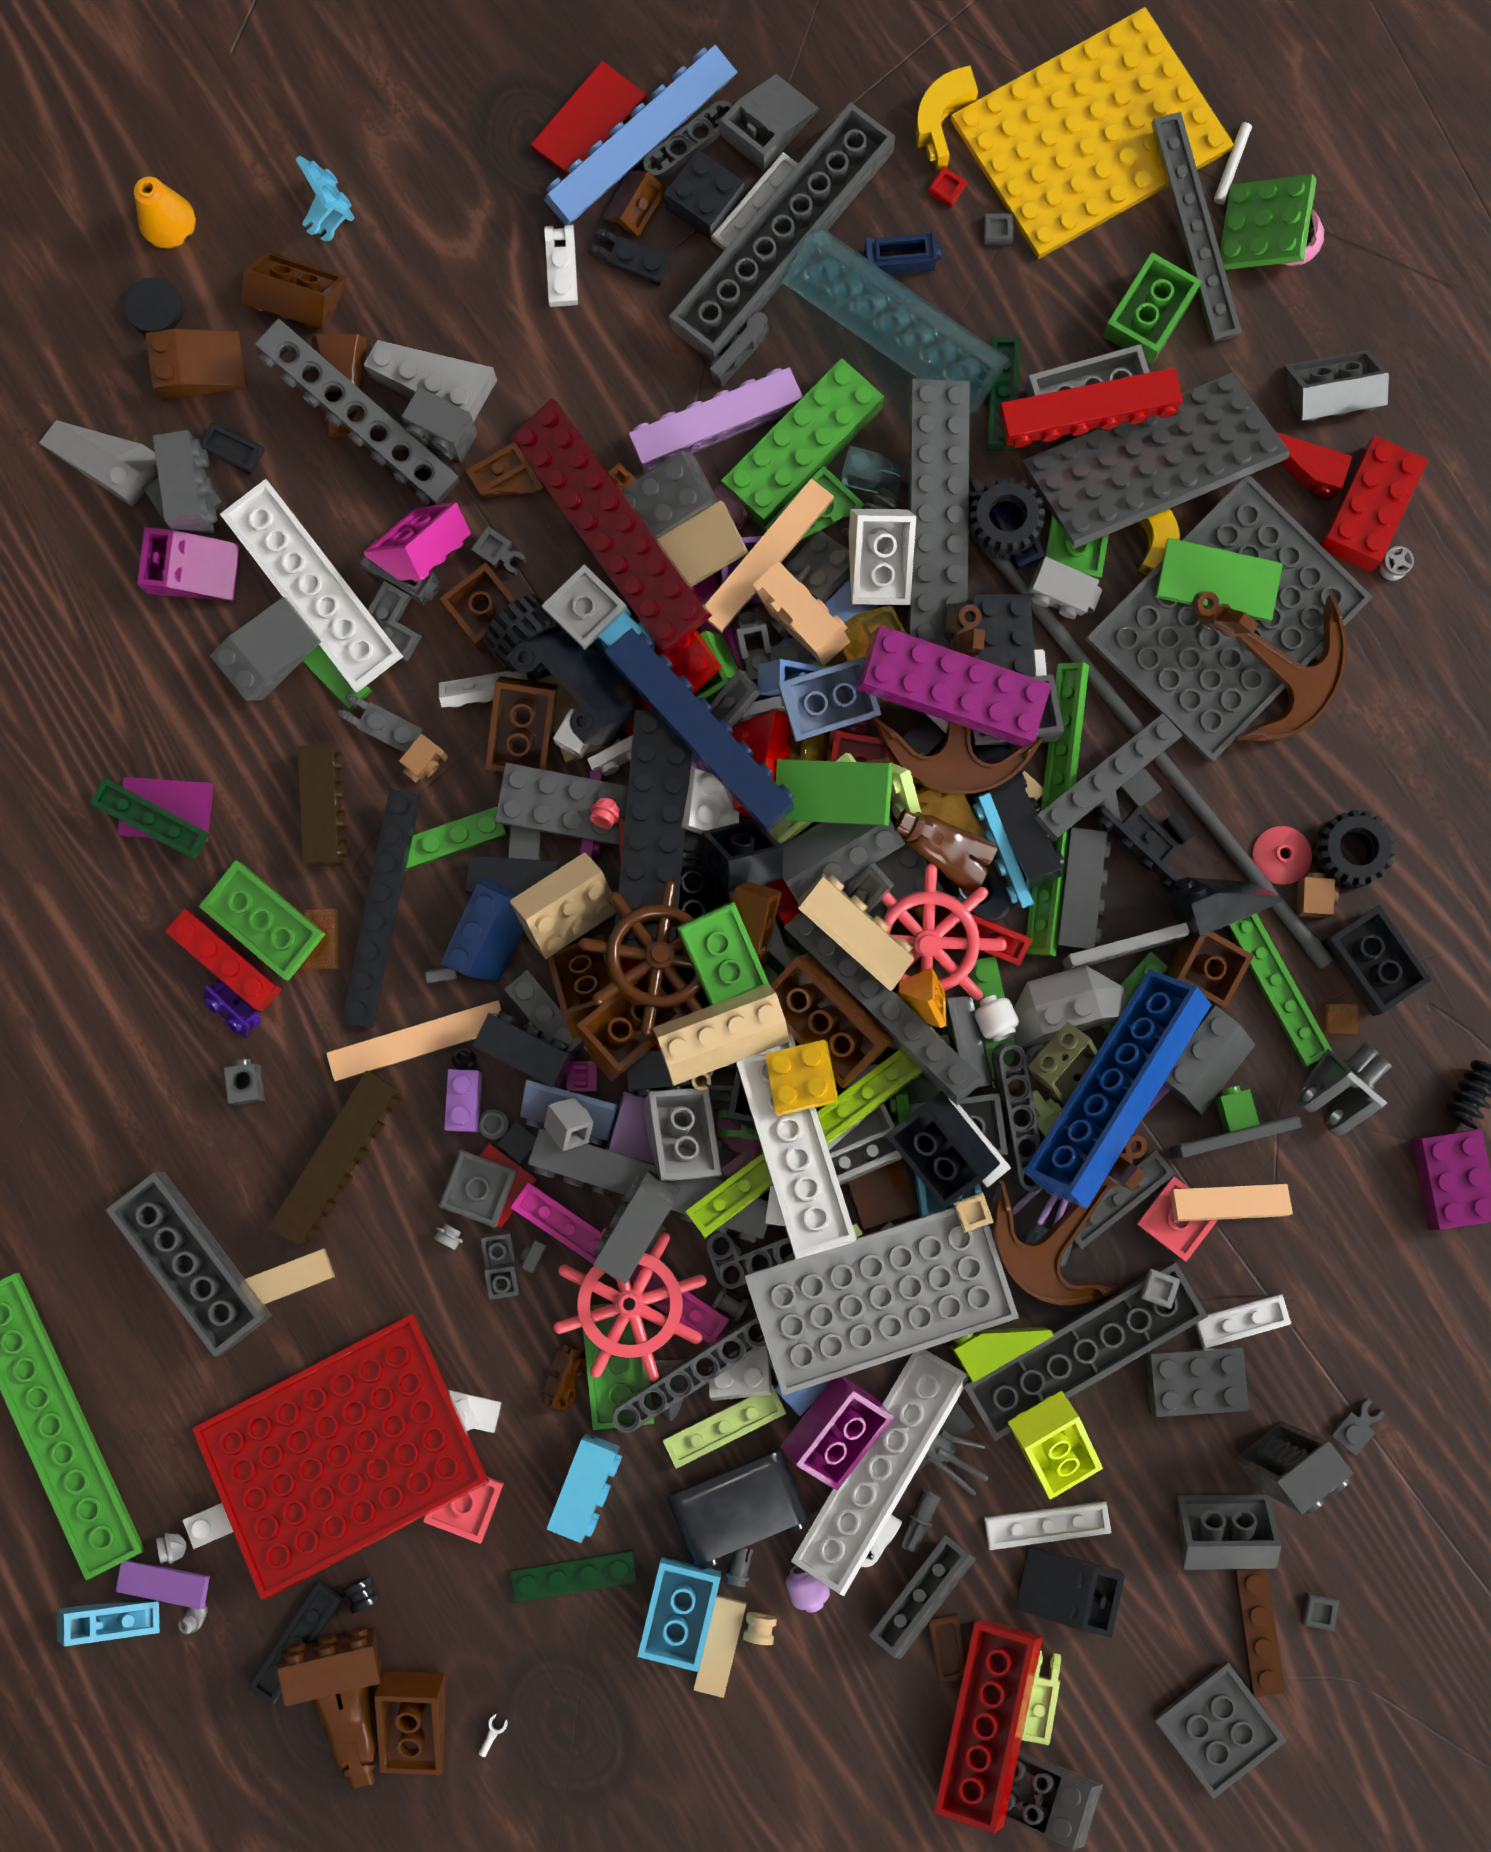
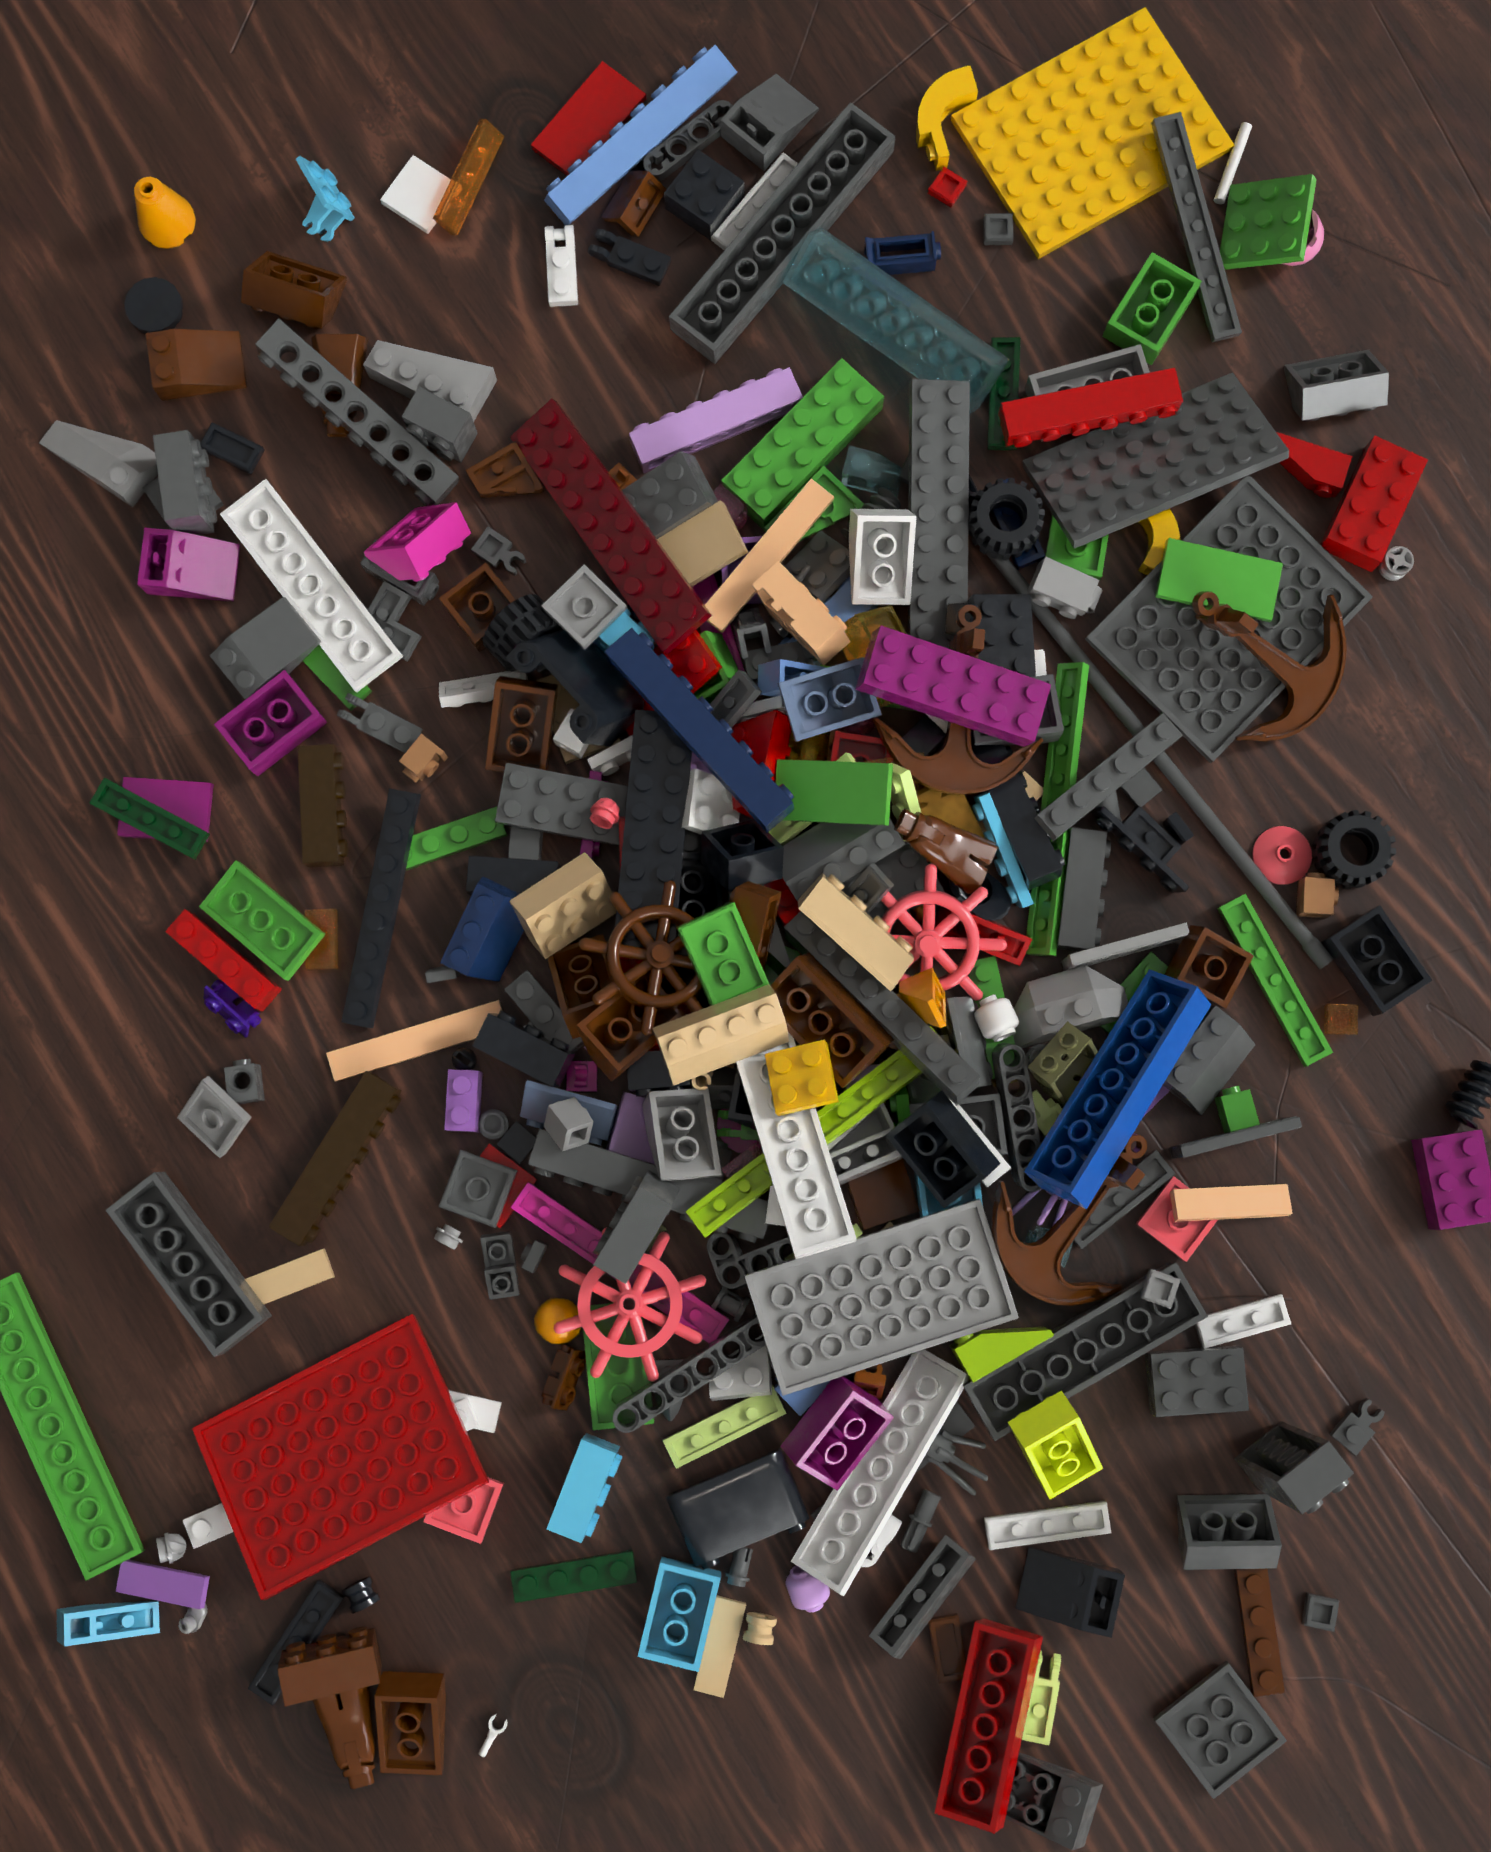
dark grey hinge [710,311,769,388] -> none
tan tile [953,1192,993,1233] -> none
black slope [1166,877,1282,937] -> none
dark grey piece [1296,1041,1393,1136] -> none
none -> light grey tile [177,1076,251,1158]
none -> magenta brick [214,670,328,777]
none -> white tile [380,155,461,234]
none -> clear orange tile [432,119,505,235]
none -> light orange hair [534,1298,581,1344]
none -> dark orange tile [853,1364,886,1400]

